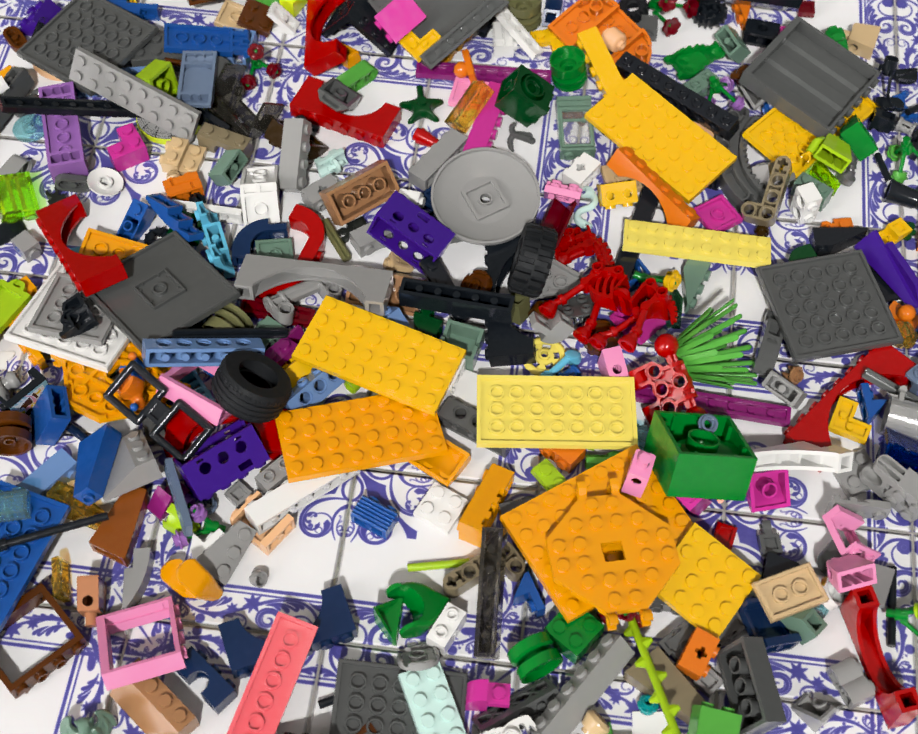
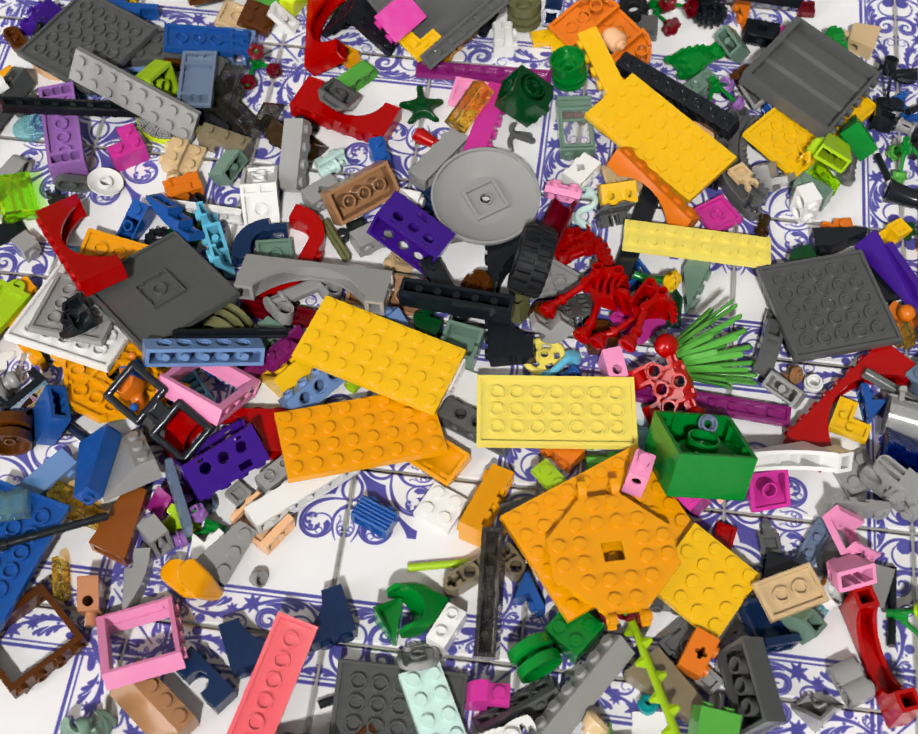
black tyre [211,350,292,423] -> none
orange tile [454,49,478,86] -> none
white tile [495,6,544,60] -> none
dark tan beam [741,156,792,227] -> none
none -> light grey brick [136,513,175,560]
none -> blue brick [368,136,391,168]
none -> dark grey hinge [593,201,635,229]
none -> tan plate [727,162,759,192]
none -> sand blue tile [793,517,831,568]
none -> white plate [803,374,823,393]

